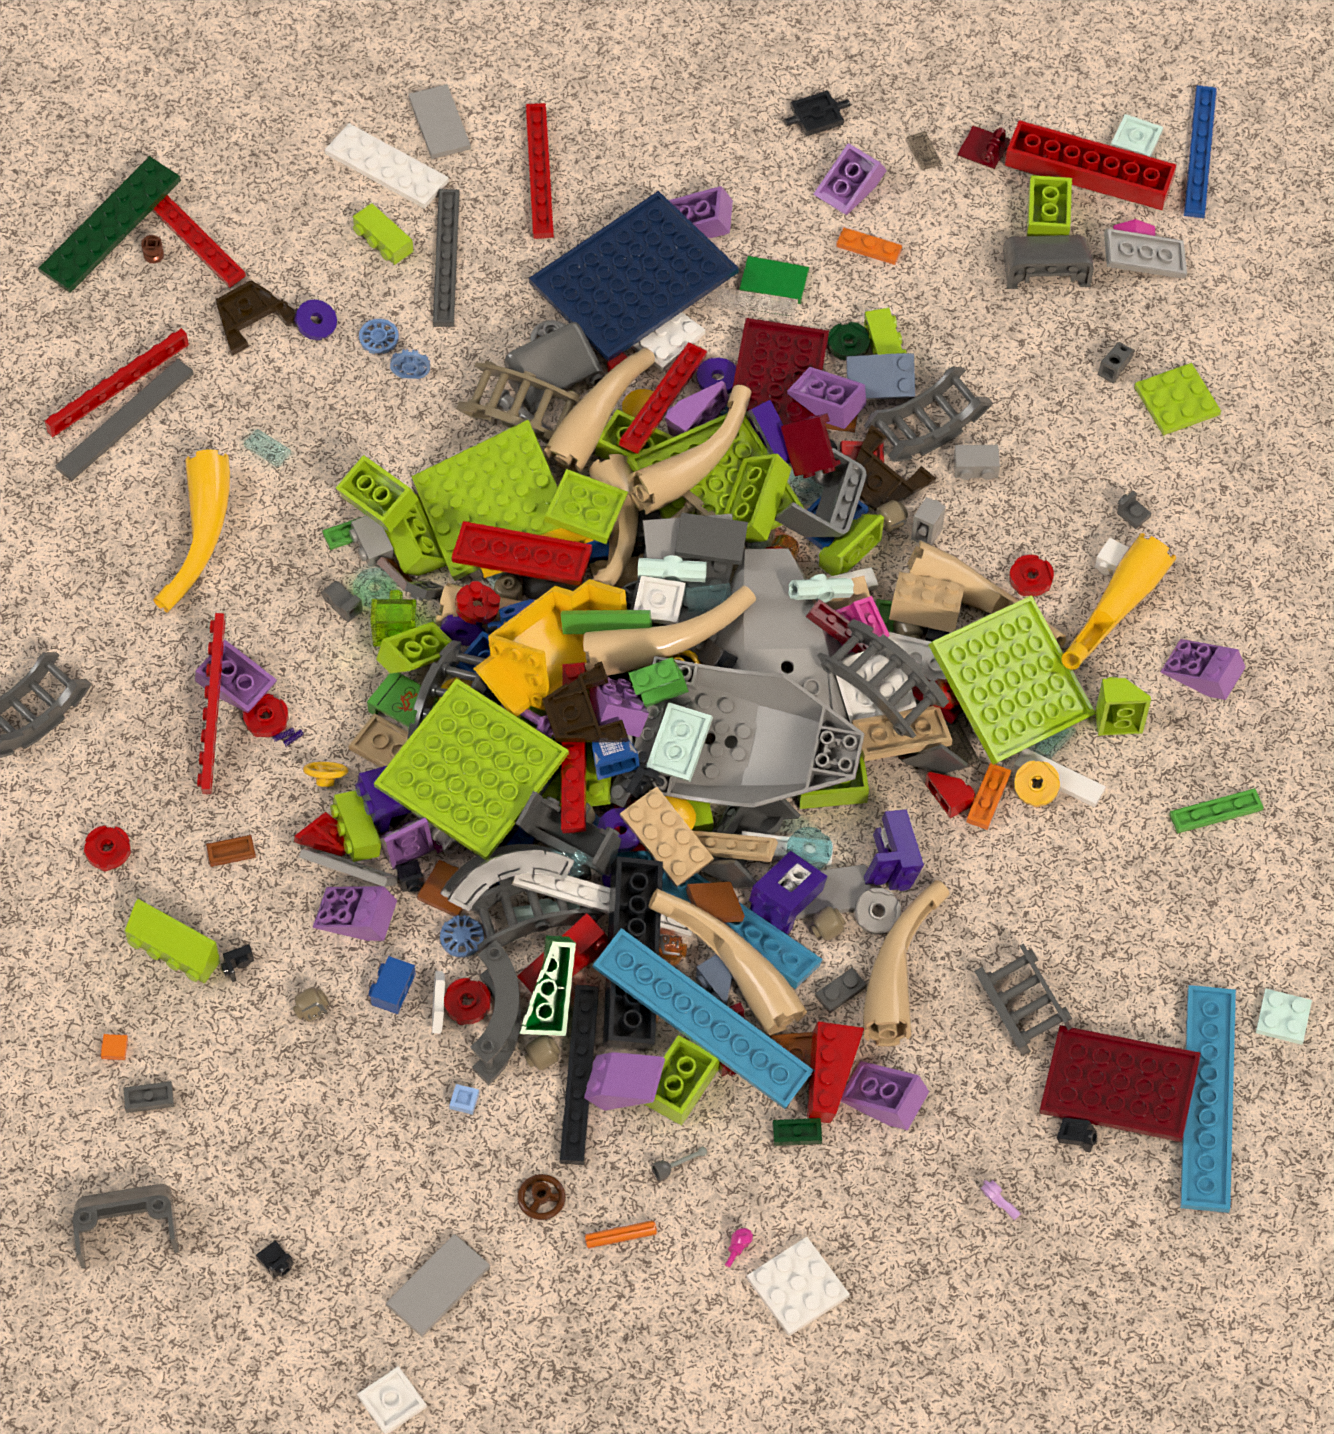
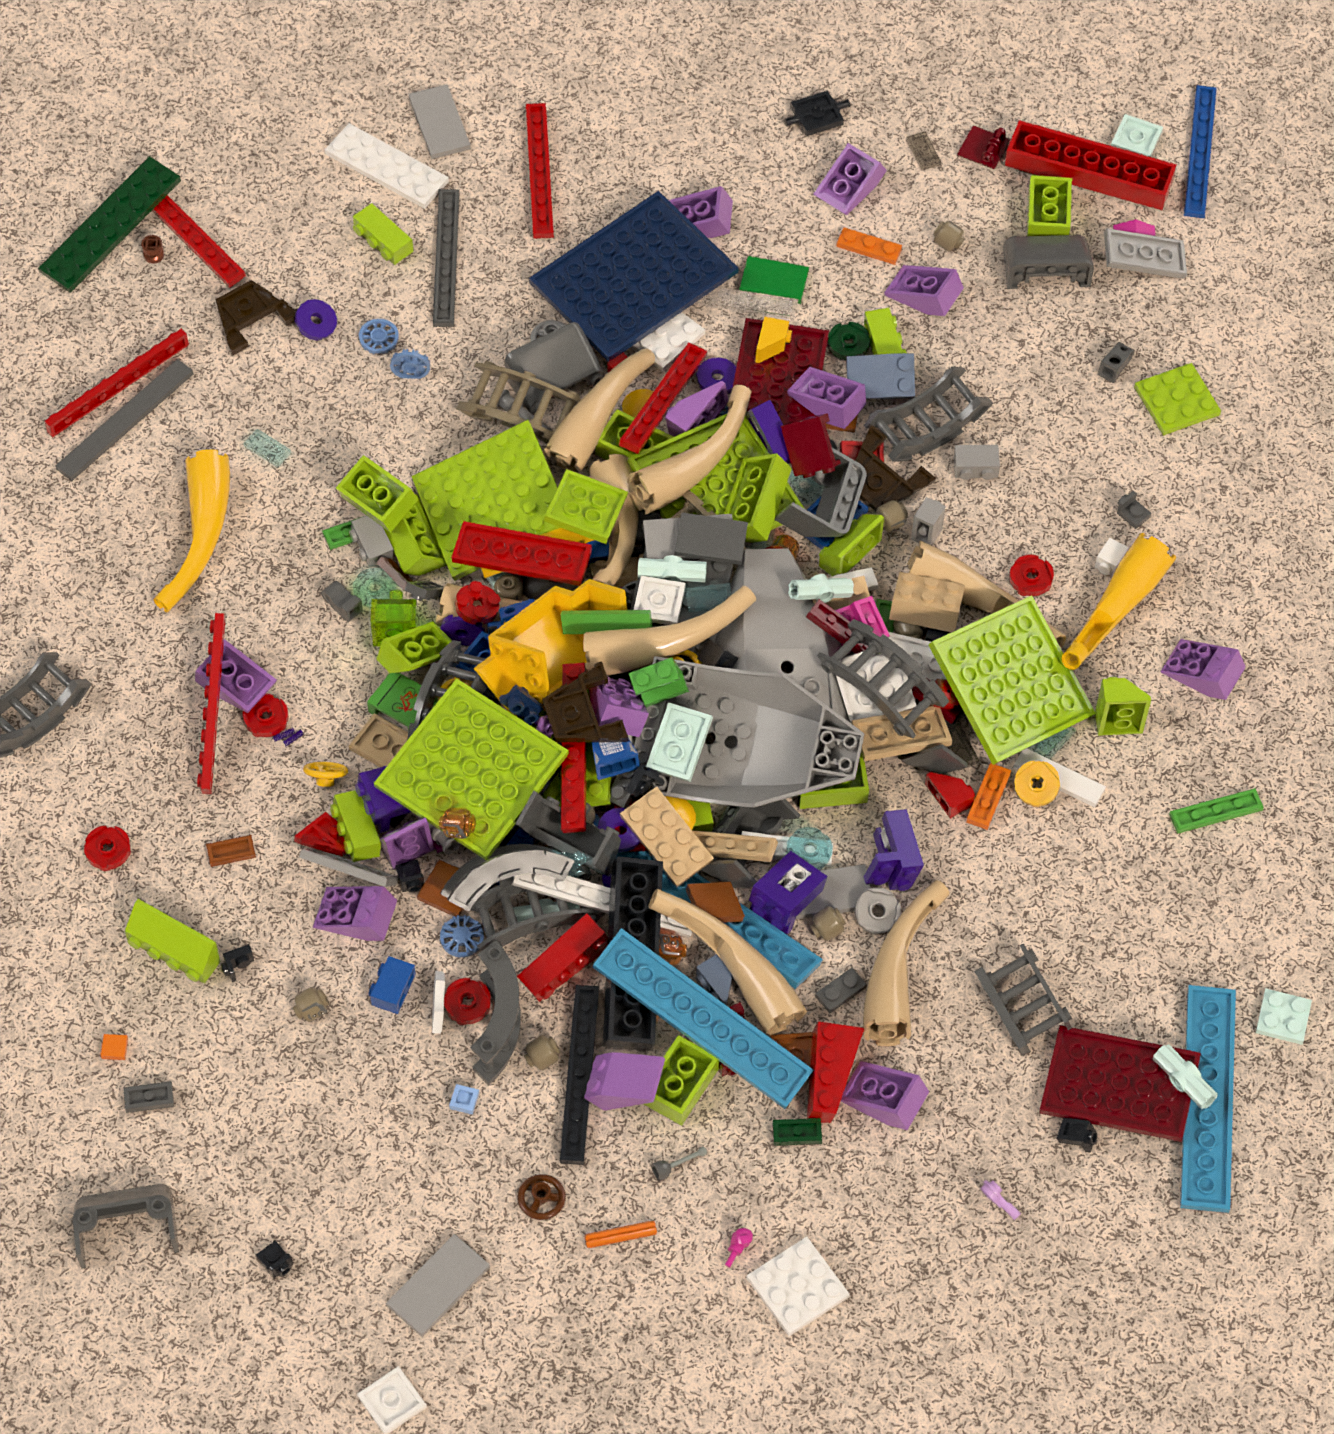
green wedge [519,935,576,1036] -> none
none -> clear orange head [439,808,476,839]
none -> dark blue hips [499,685,544,725]
none -> yellow slope [755,316,792,363]
none -> medium lavender slope [884,265,964,316]
none -> dark tan head [933,220,965,251]
none -> light aqua piece [1153,1044,1217,1109]

